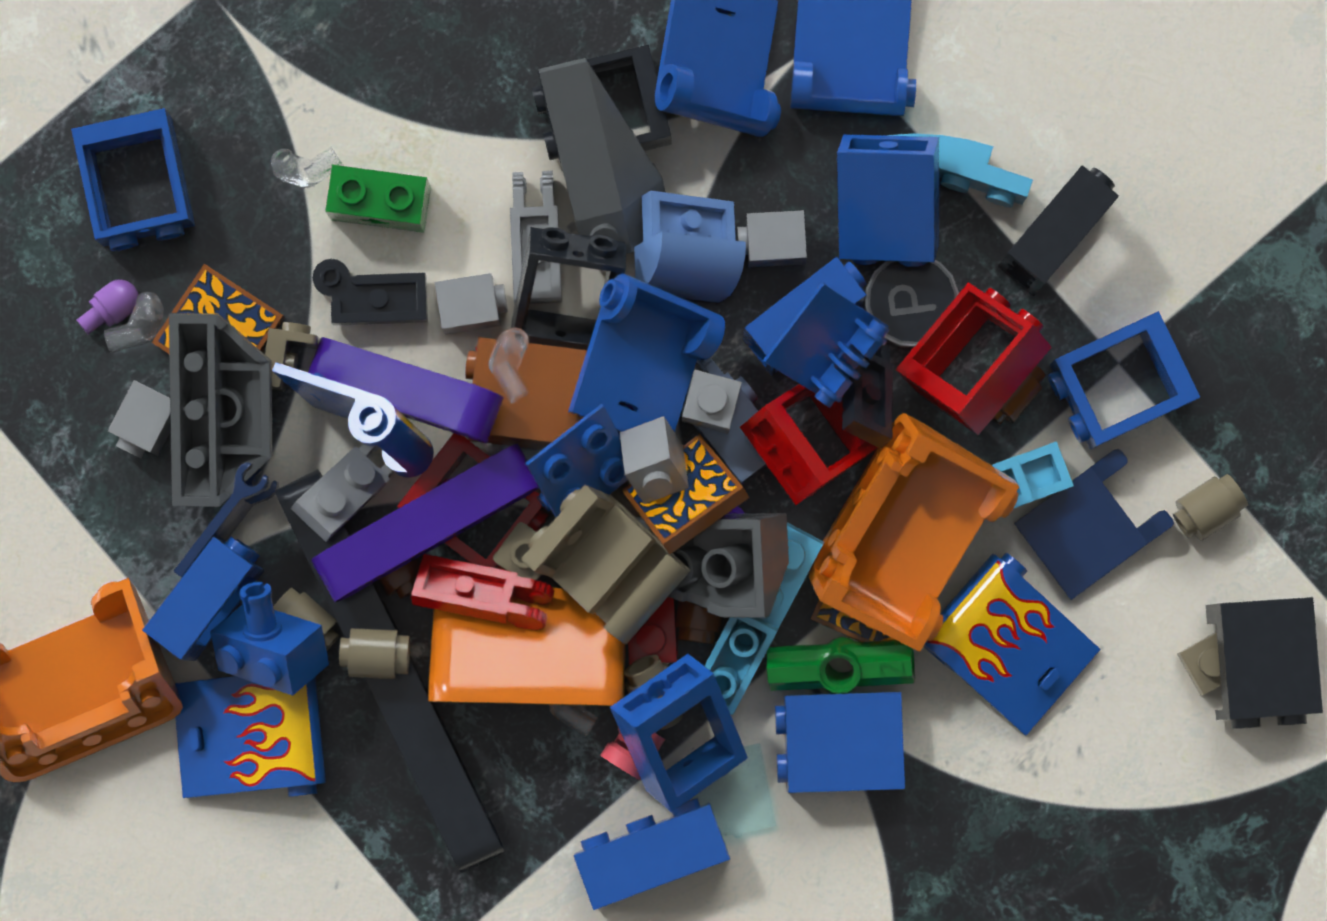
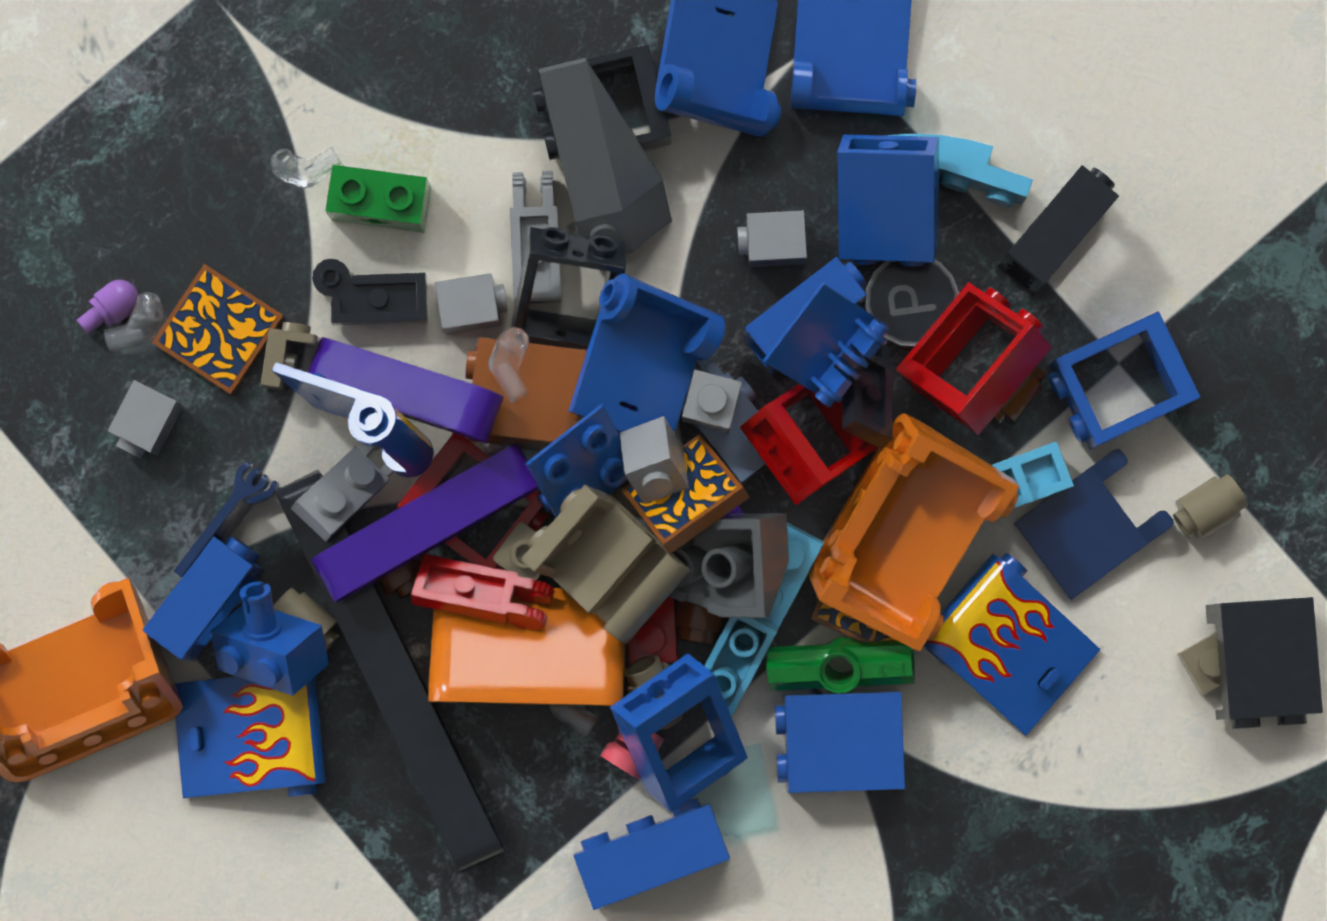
blue window [71,108,195,251] -> none
dark grey wedge [169,313,273,507] -> none
dark tan brick [339,628,410,679] -> none
medium blue brick [634,190,746,303] -> none

